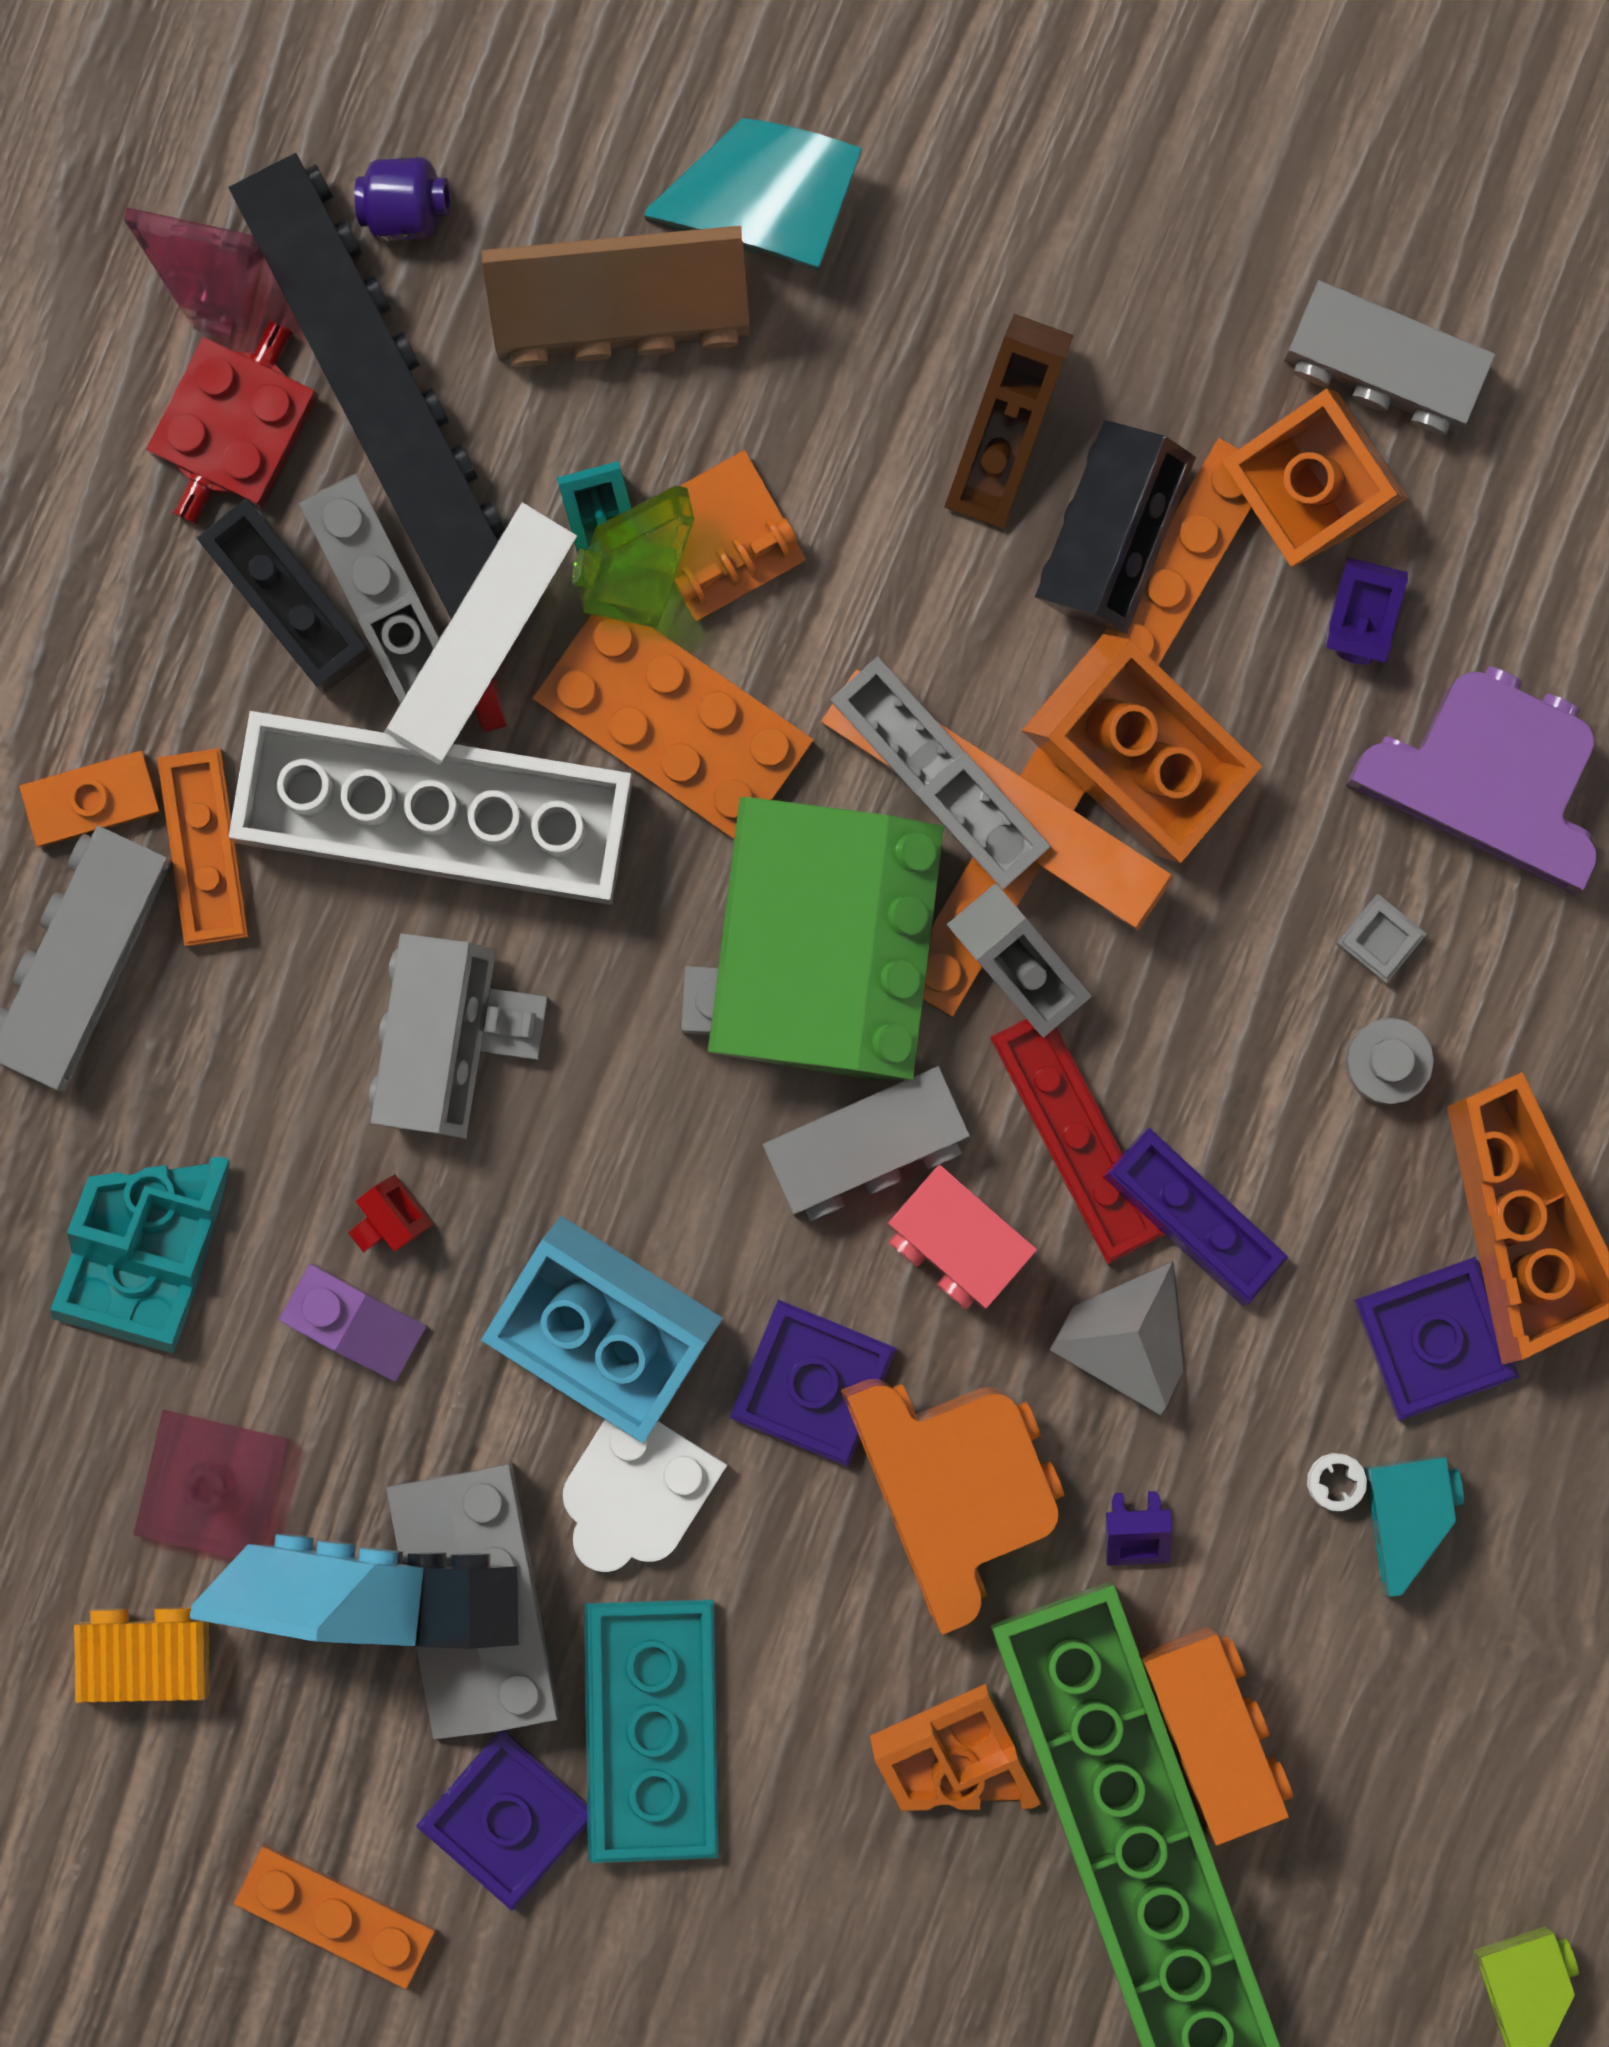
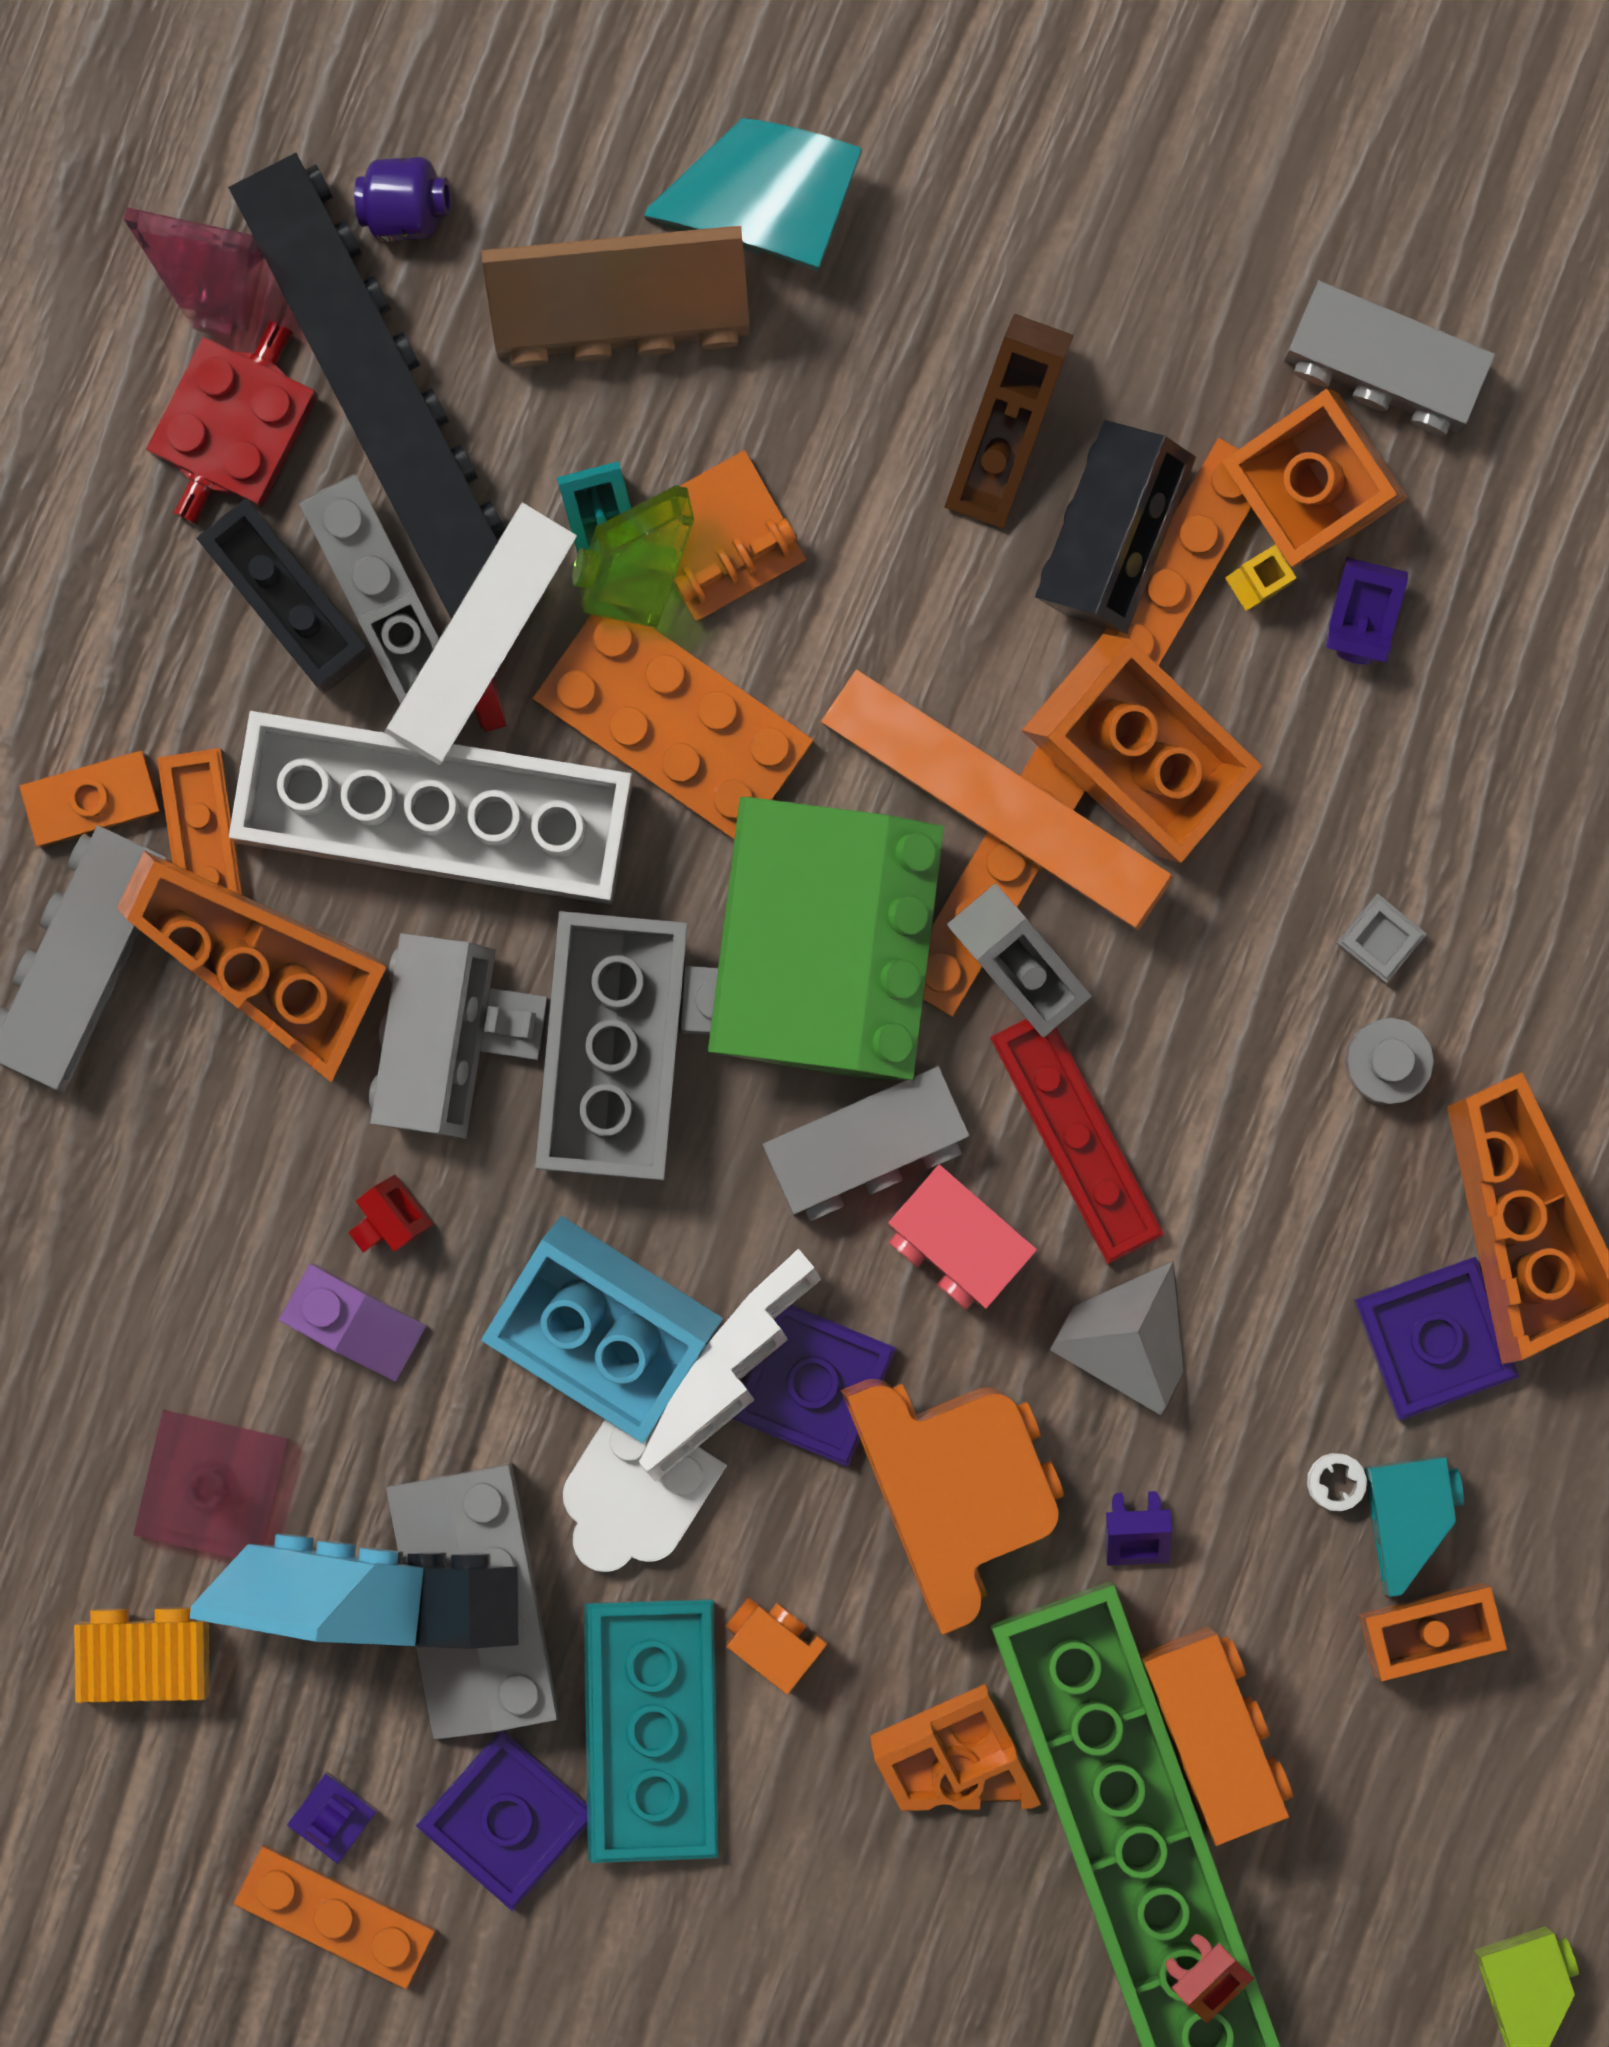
teal slope [50,1157,230,1354] -> none
light grey slope [830,656,1051,890] -> none
dark purple tile [1103,1128,1289,1306] -> none
medium lavender brick [1345,666,1596,894] -> none
none -> orange wedge [116,851,386,1083]
none -> dark purple tile [287,1771,378,1864]
none -> light grey slope [535,911,688,1180]
none -> white slope [639,1249,821,1482]
none -> orange brick [725,1596,827,1695]
none -> red tile [1165,1934,1254,2023]
none -> yellow piece [1225,544,1296,611]
none -> orange brick [1358,1583,1507,1681]

